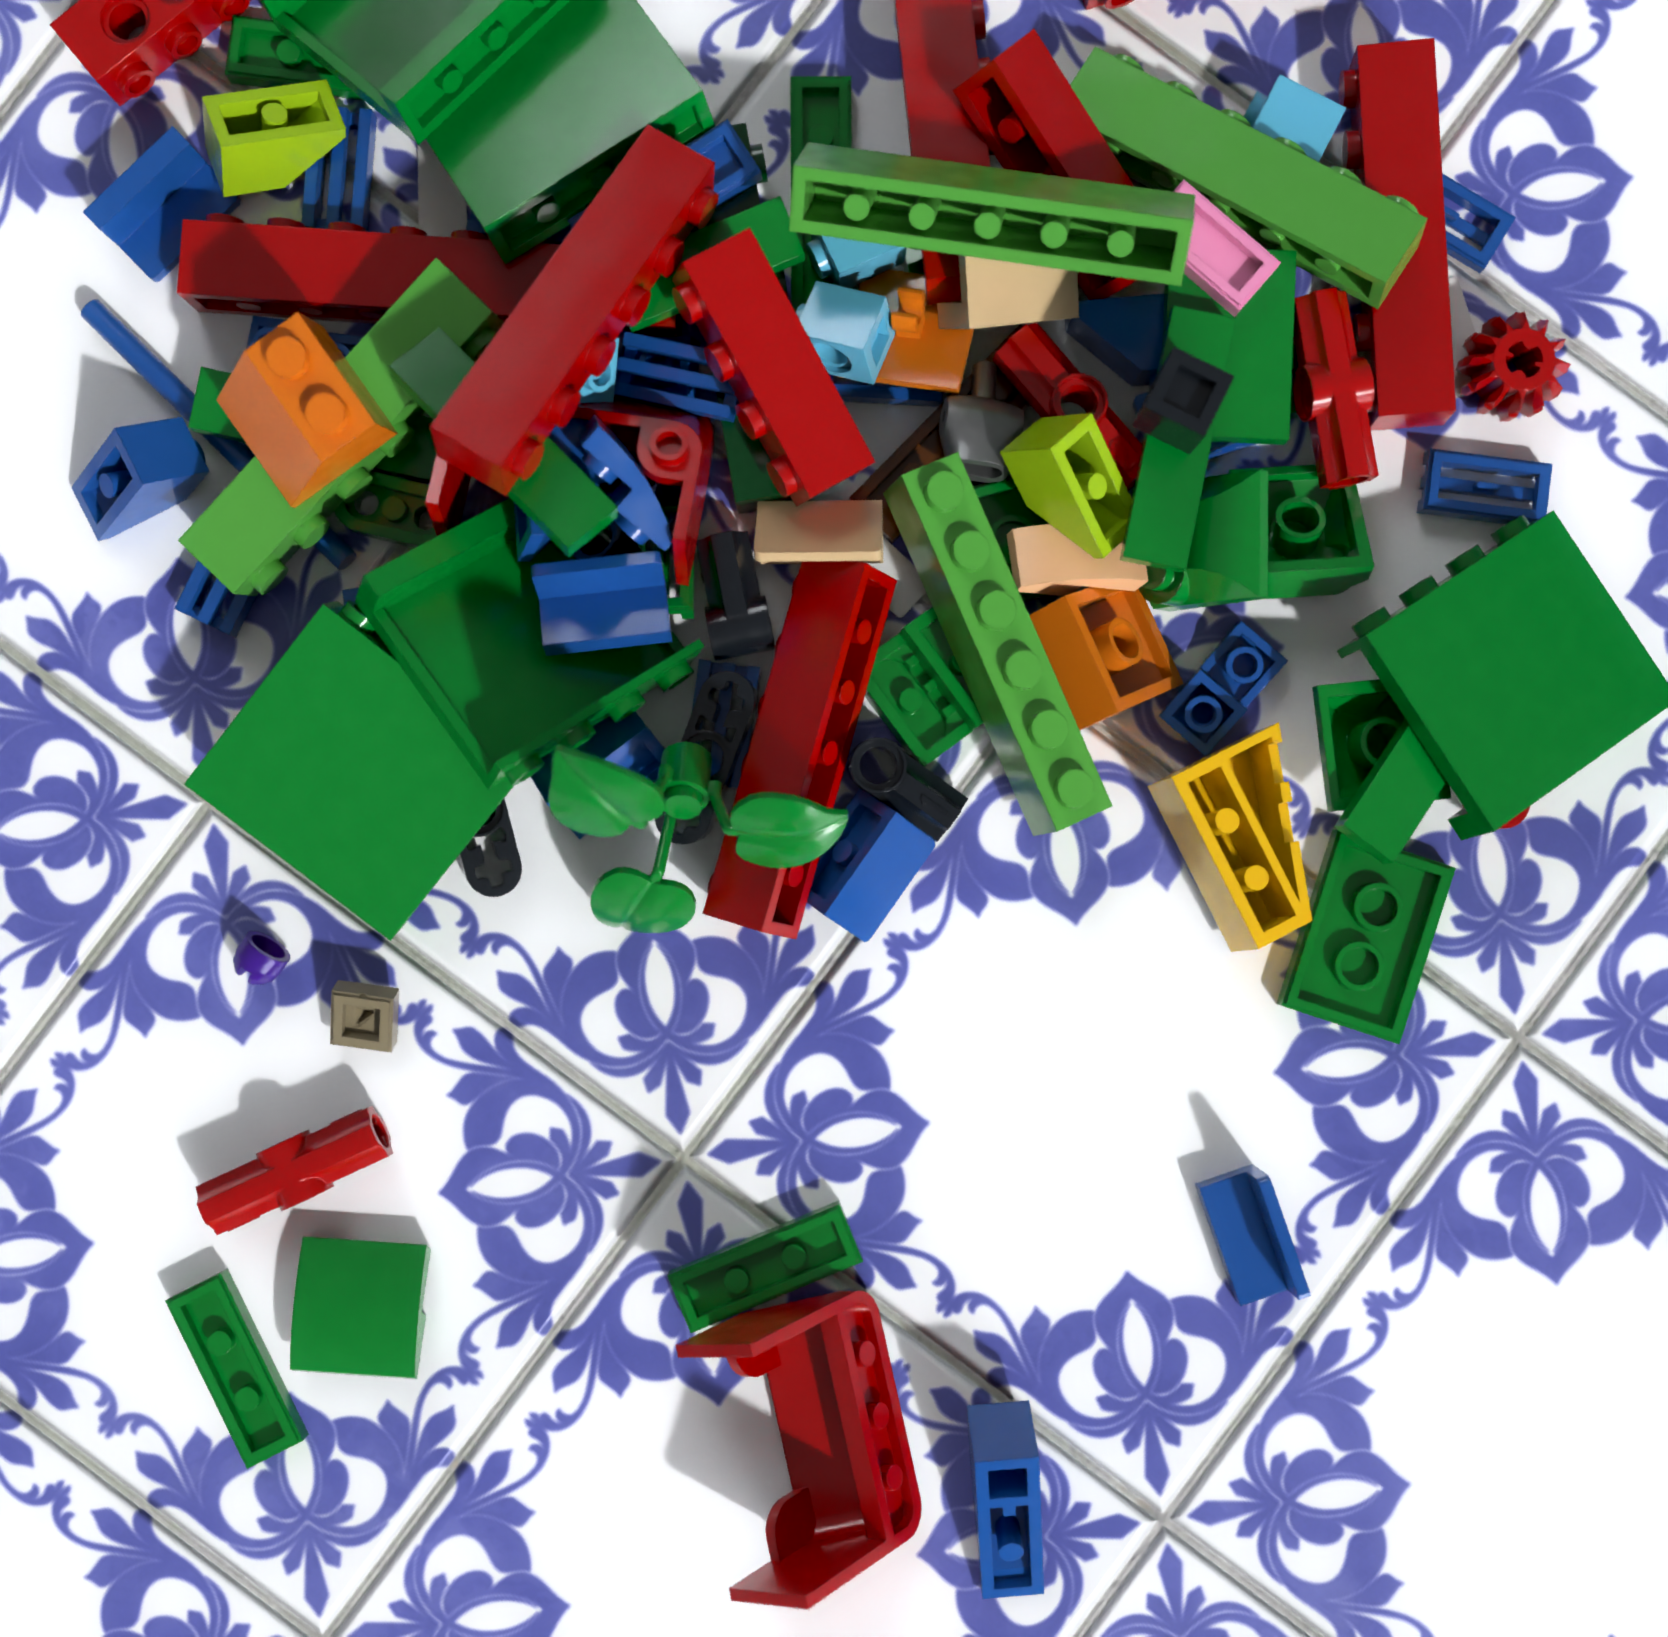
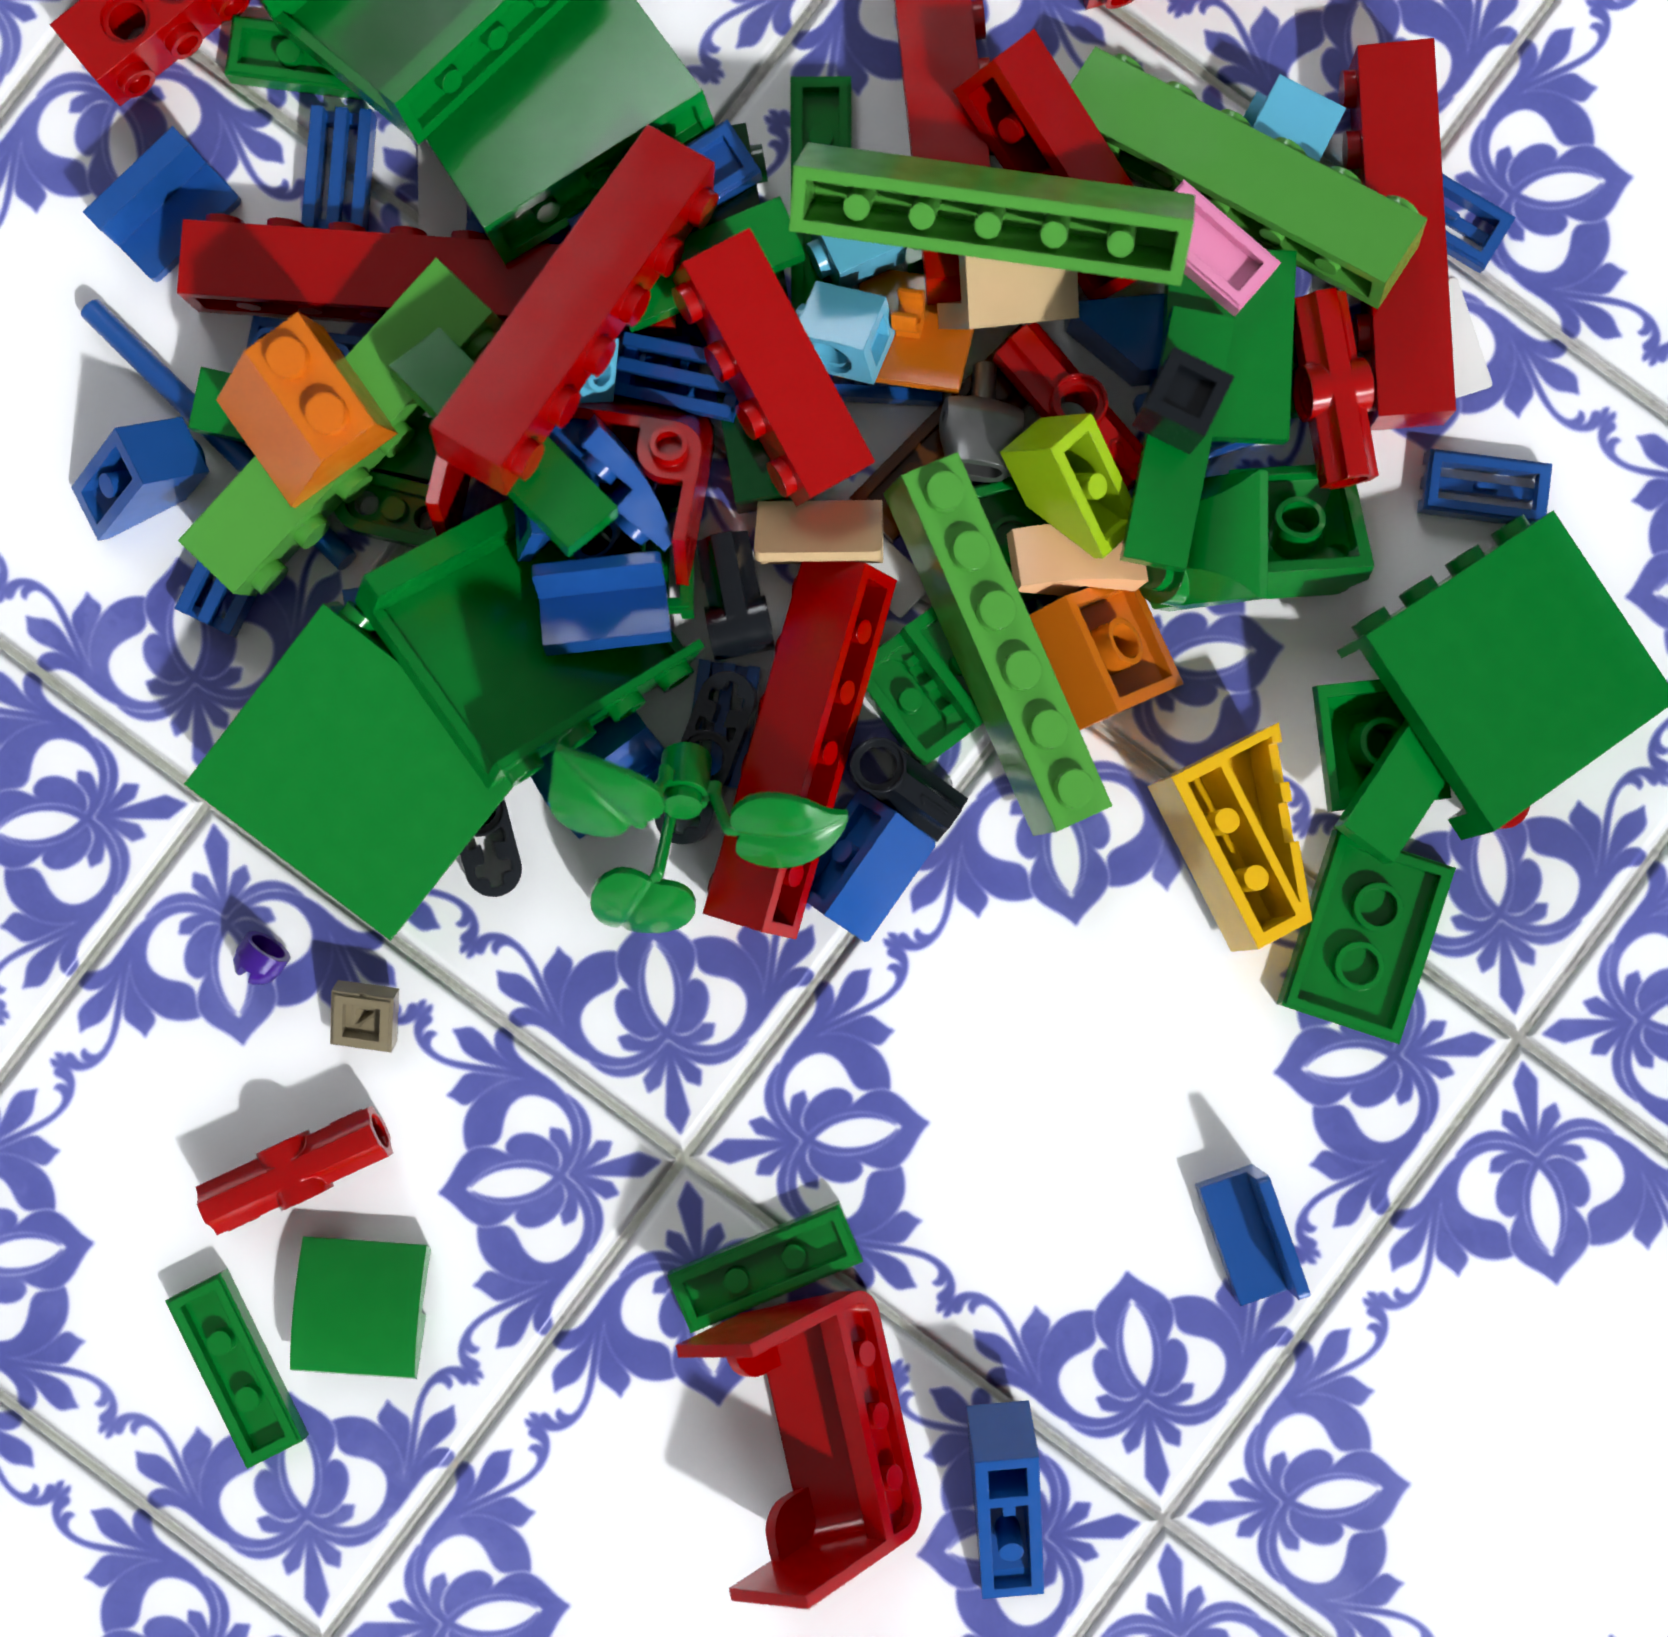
lime slope [202,79,346,197] -> none
blue slope [1159,620,1288,756] -> none
red gear [1455,311,1571,422] -> none

